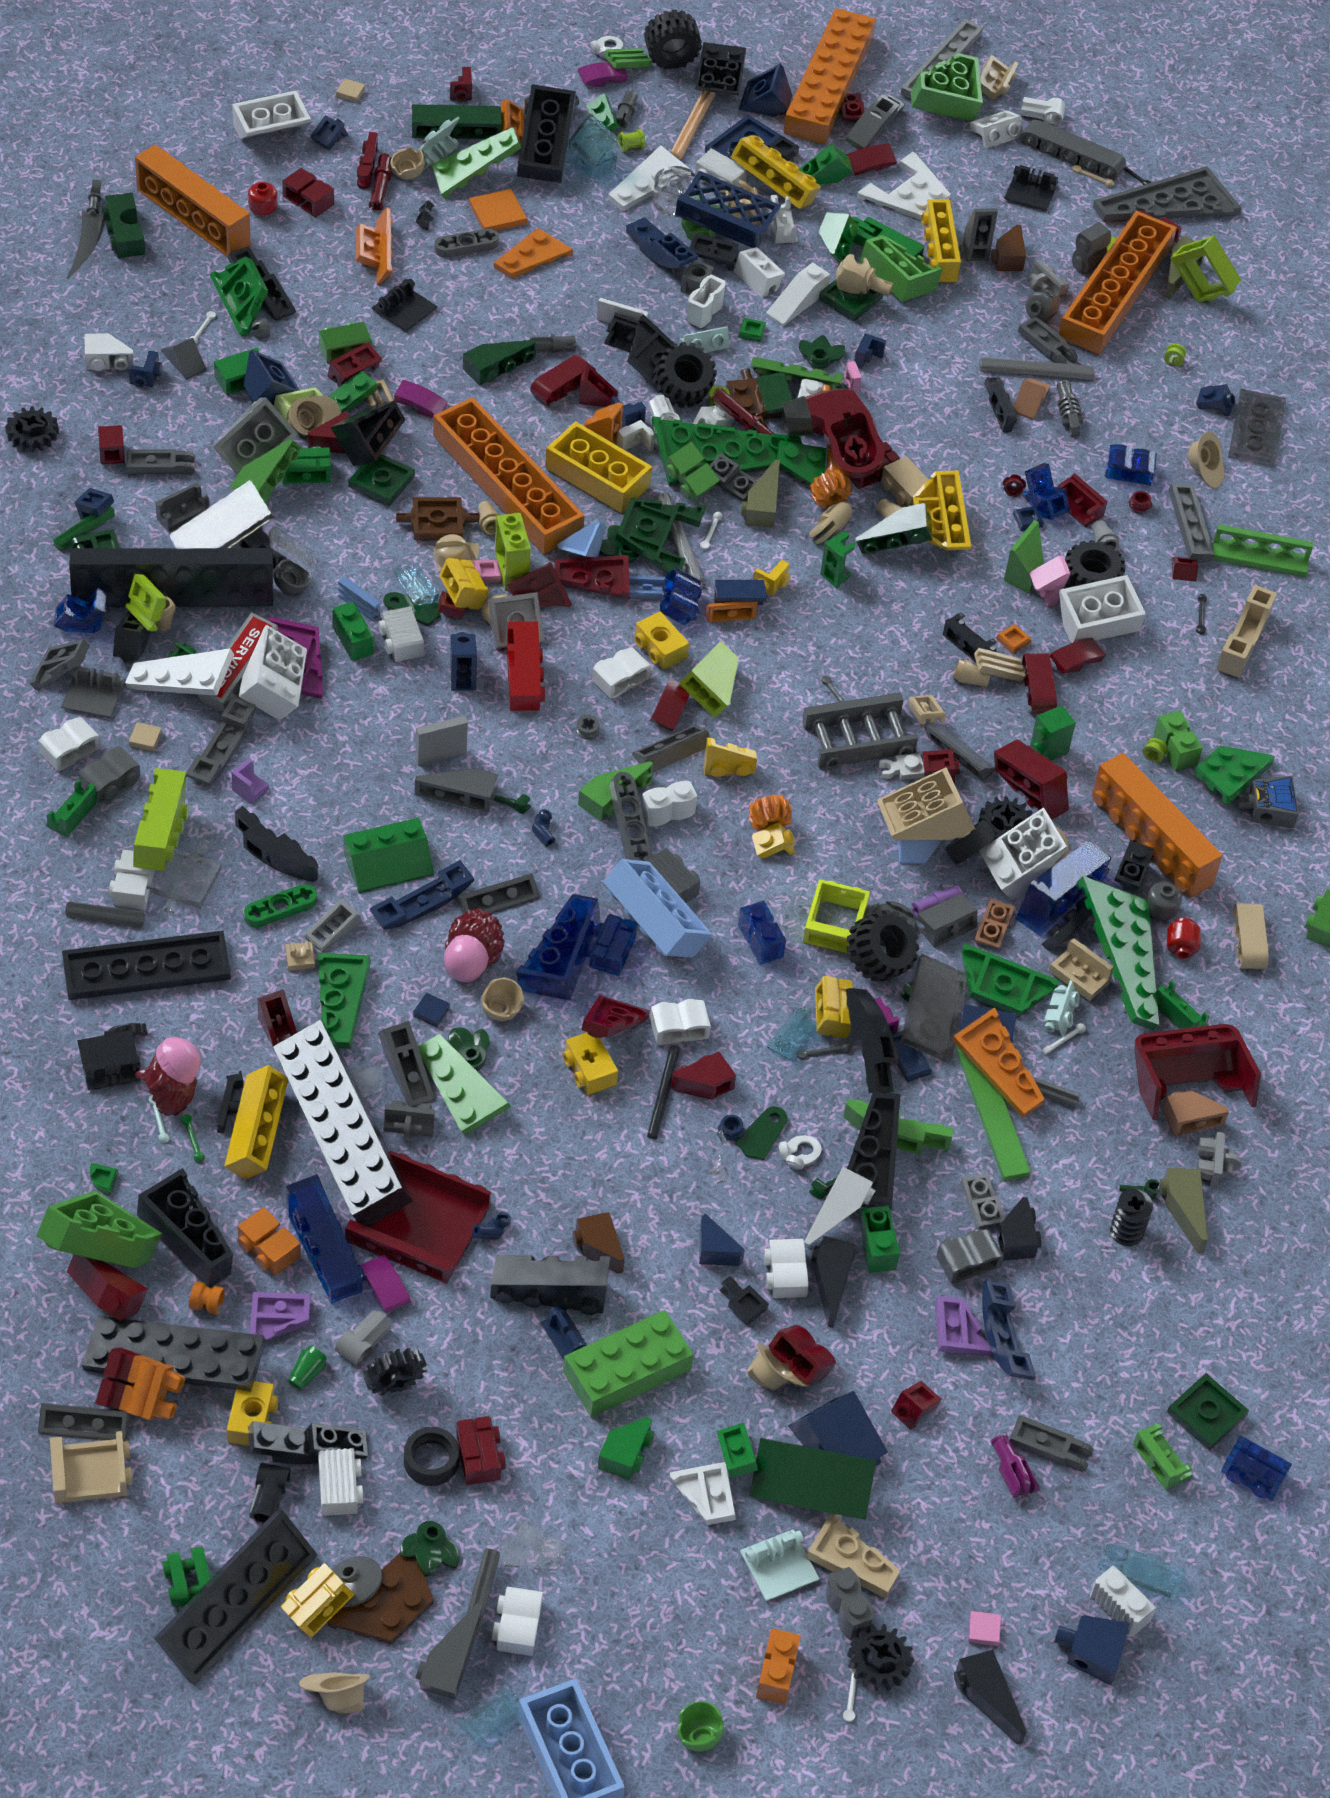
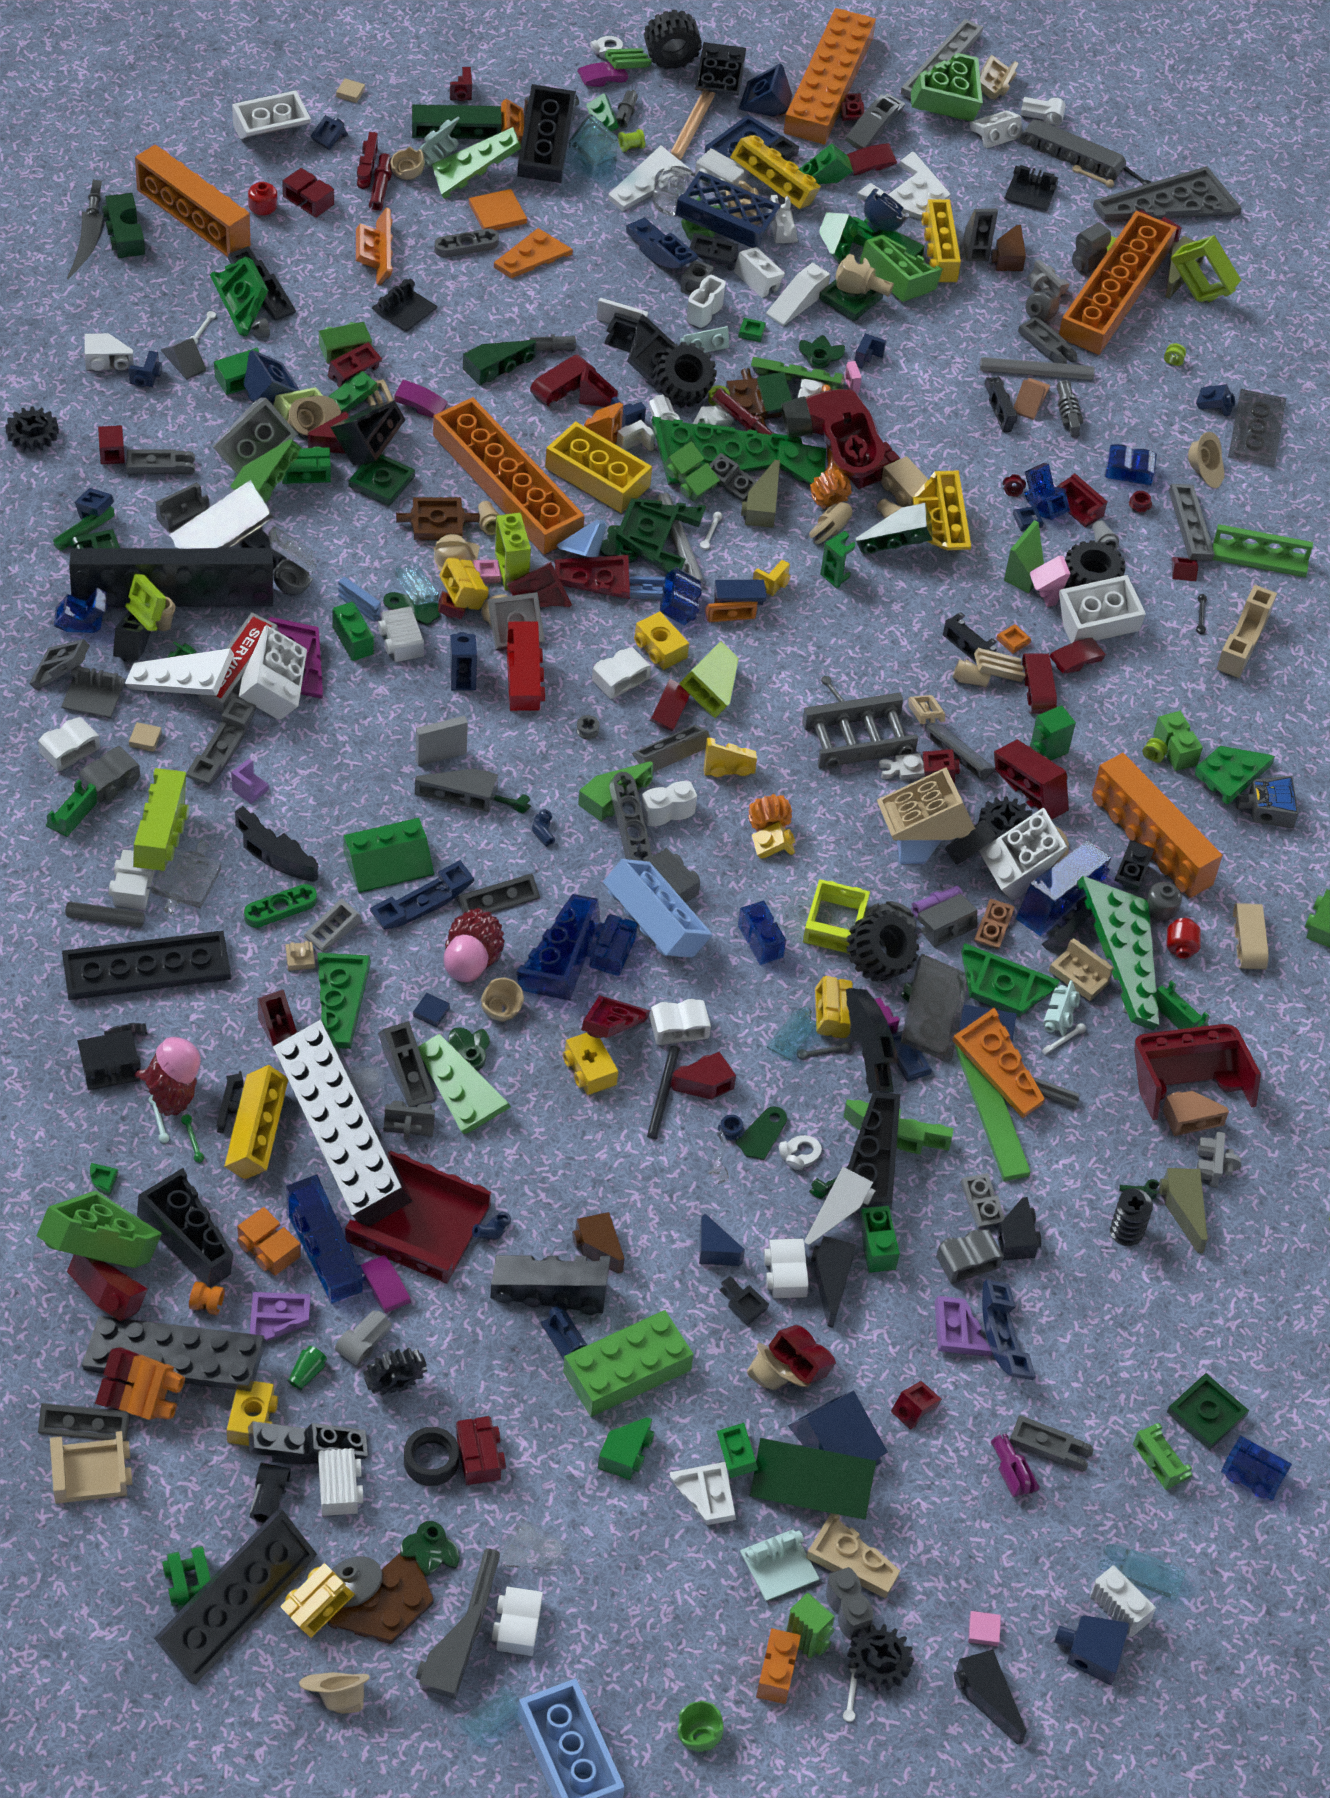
black piece [416,200,434,231] -> none
none -> bright green brick [786,1593,835,1658]
none -> dark blue cylinder [864,188,909,232]

